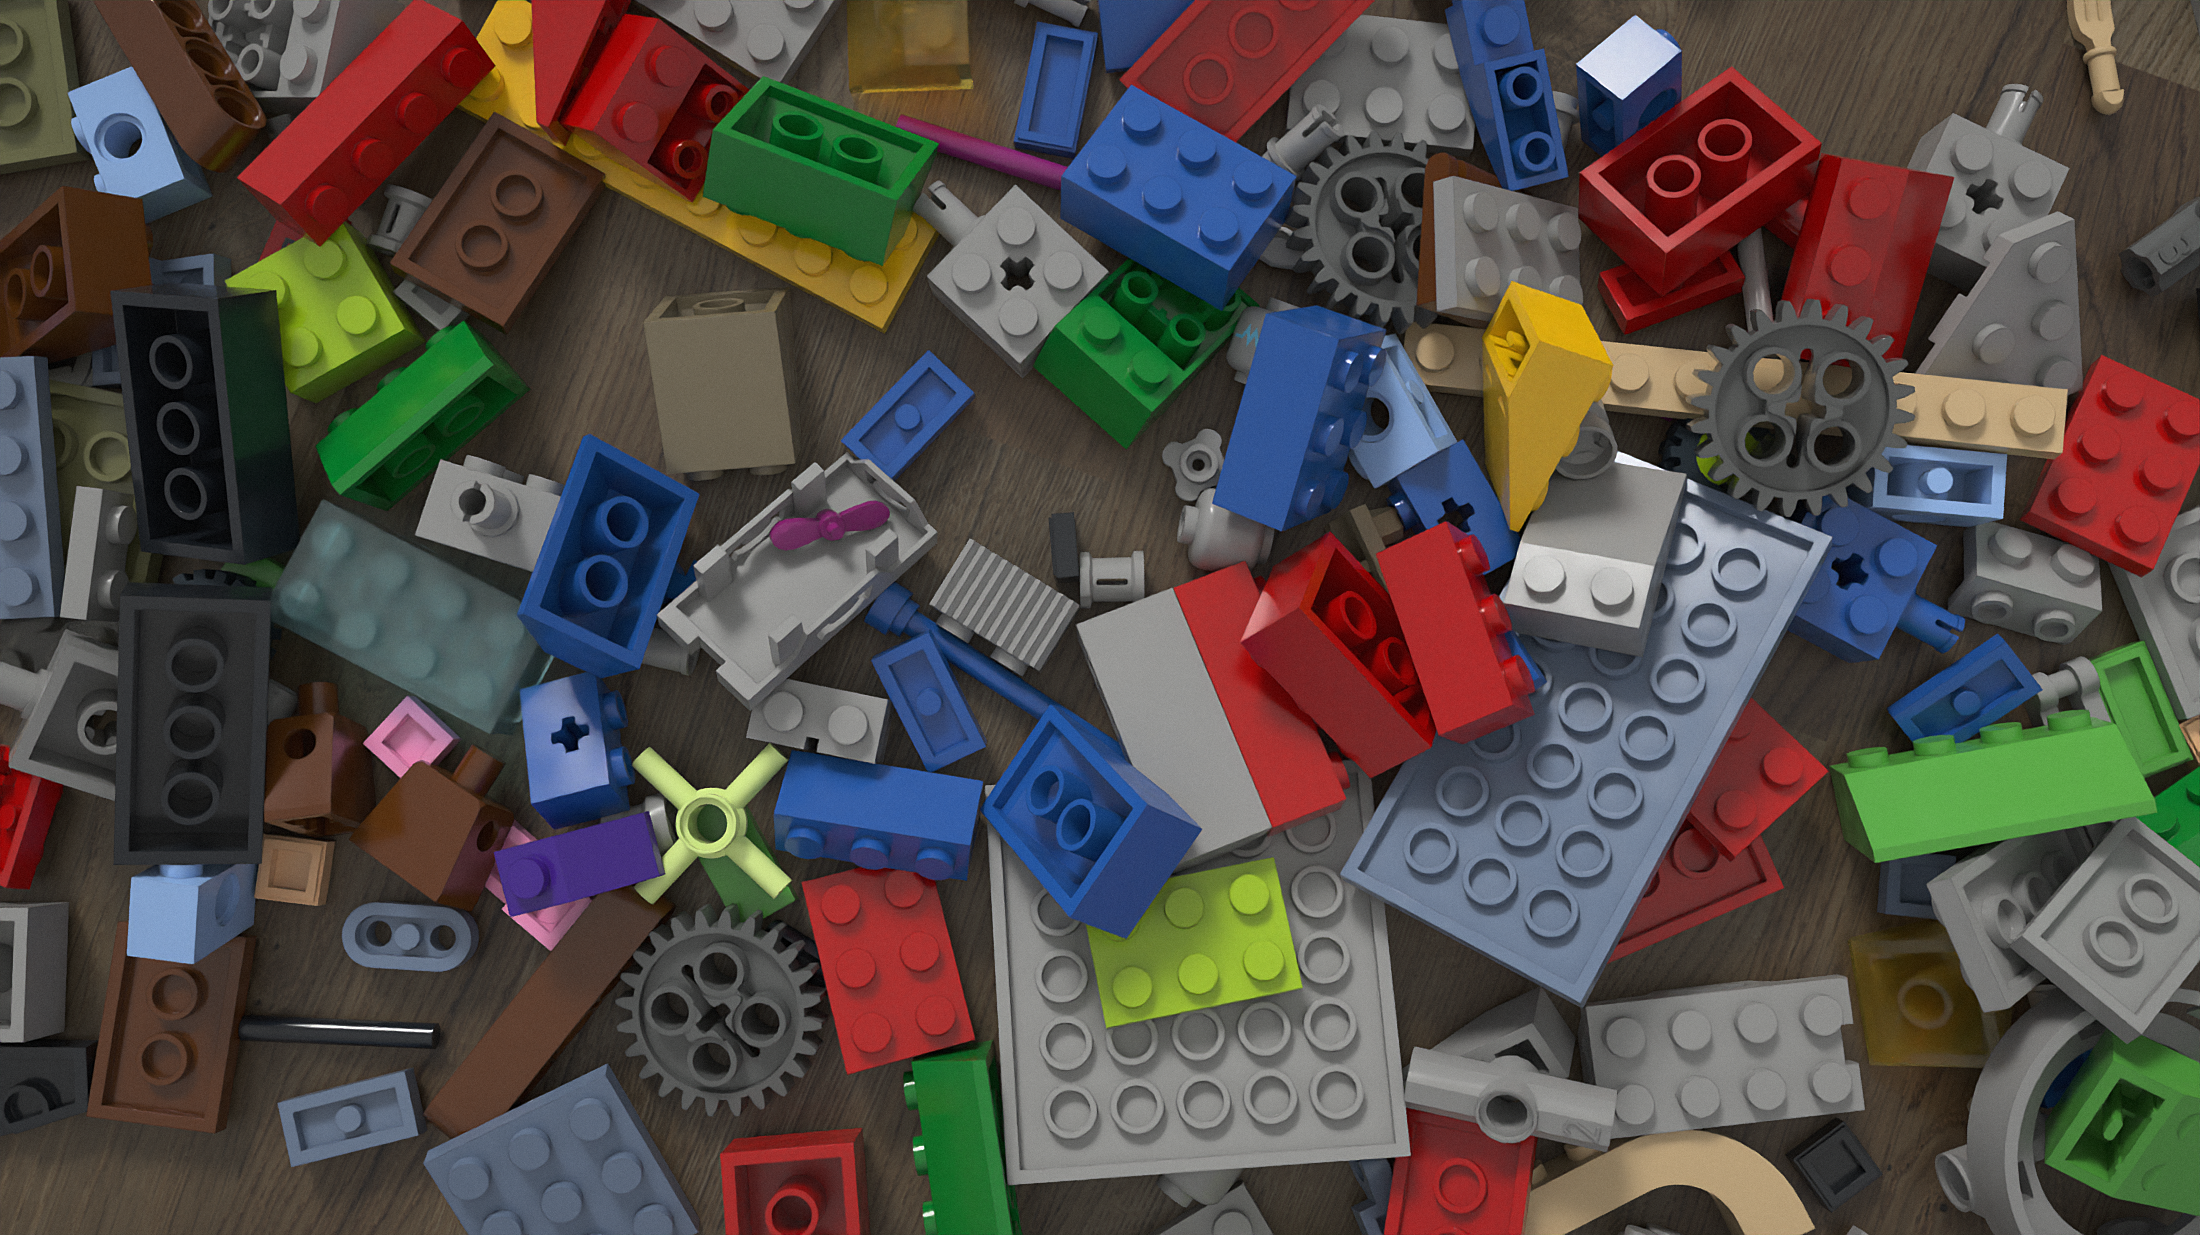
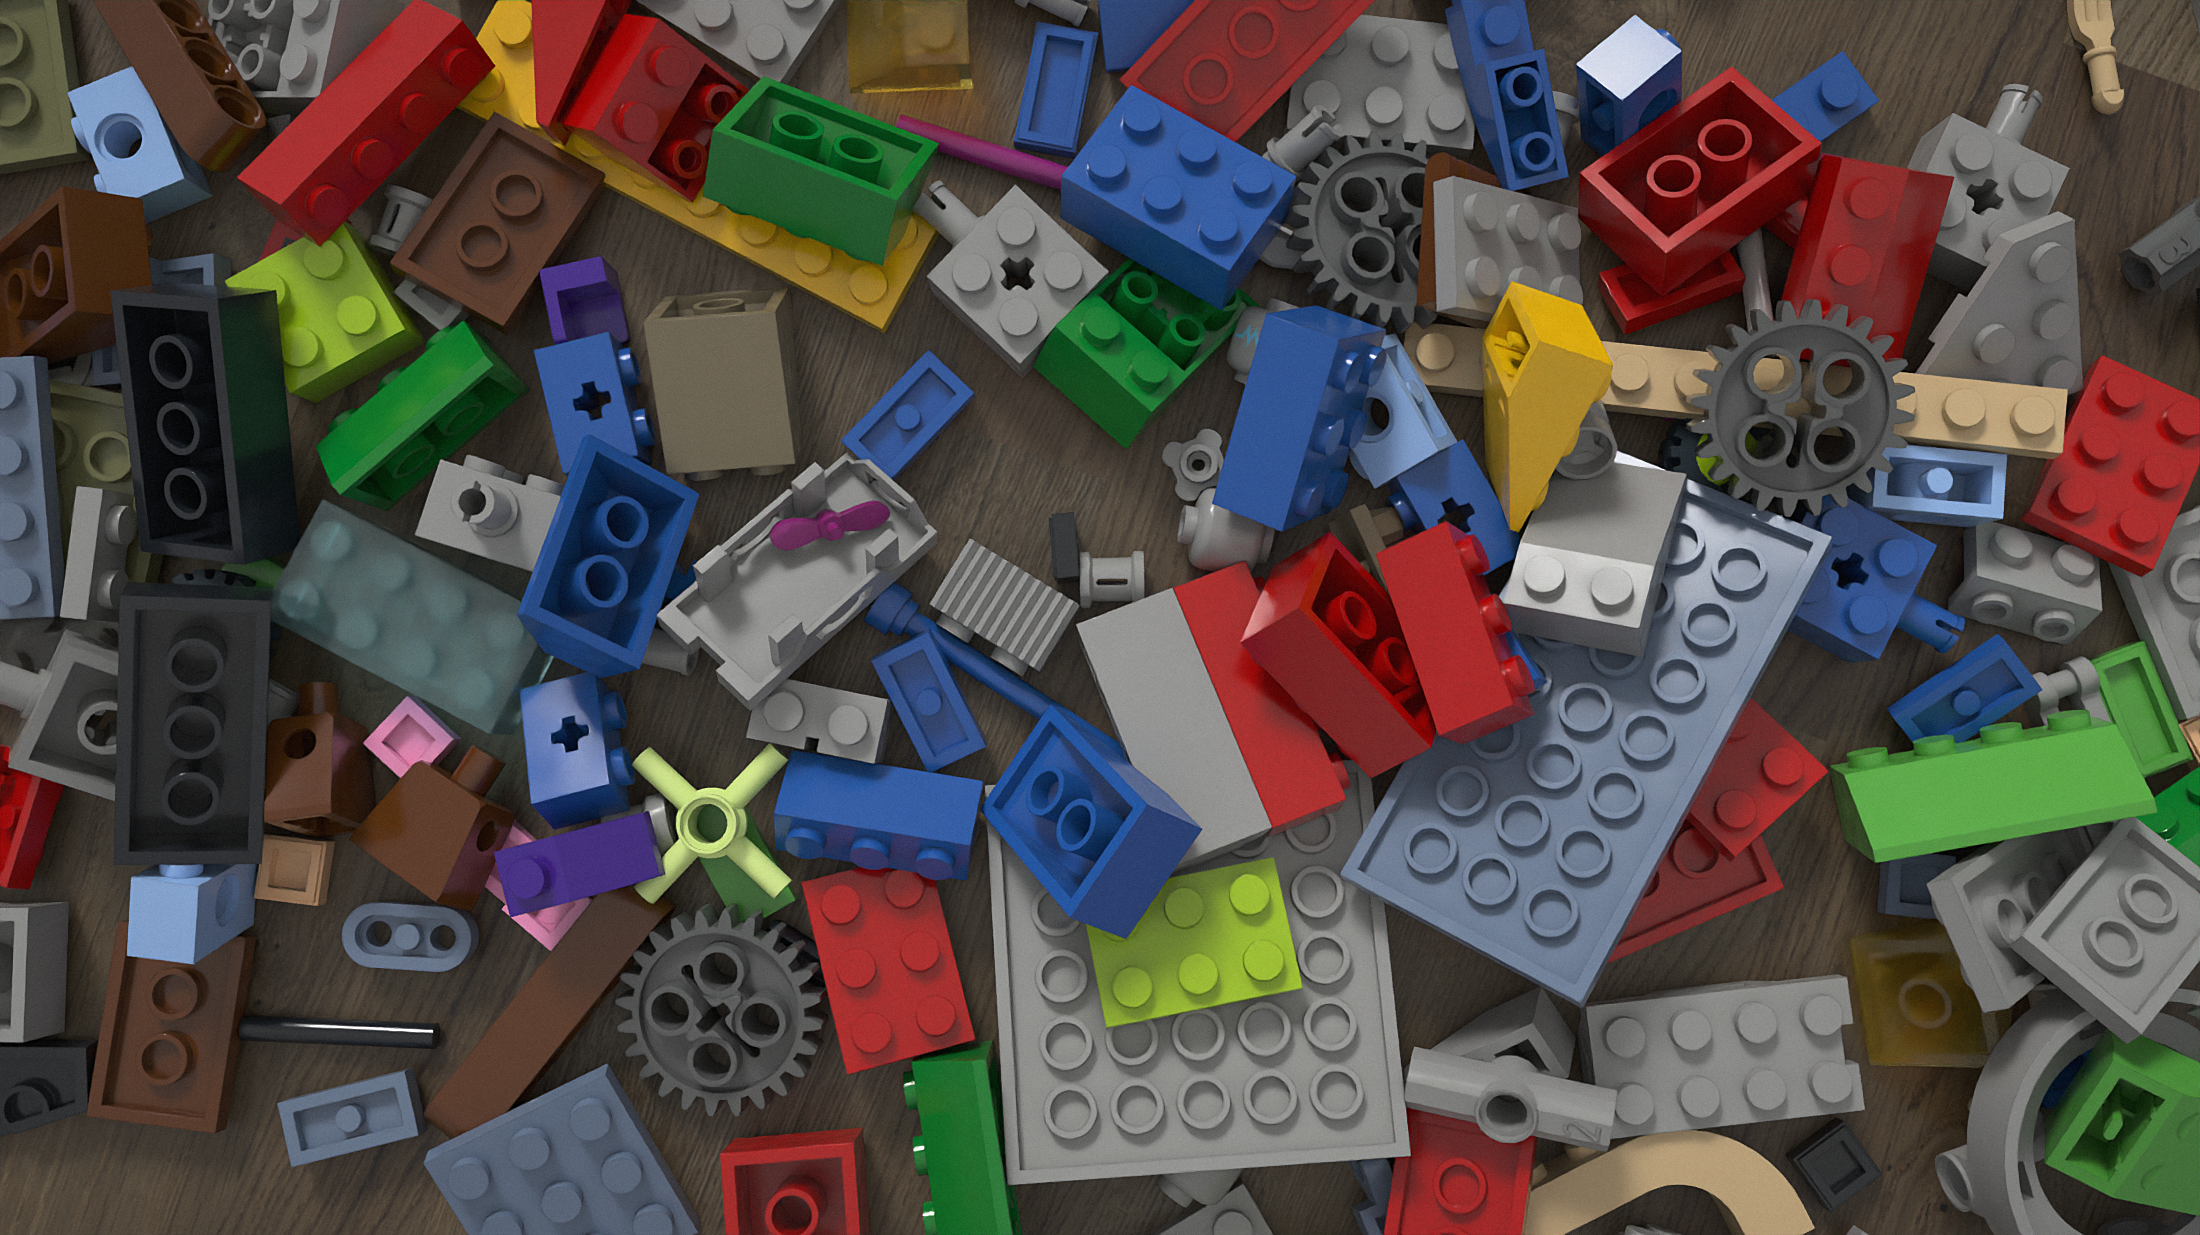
none -> blue brick [534,332,657,476]
none -> dark purple panel [539,256,631,345]
none -> blue plate [1772,51,1879,142]

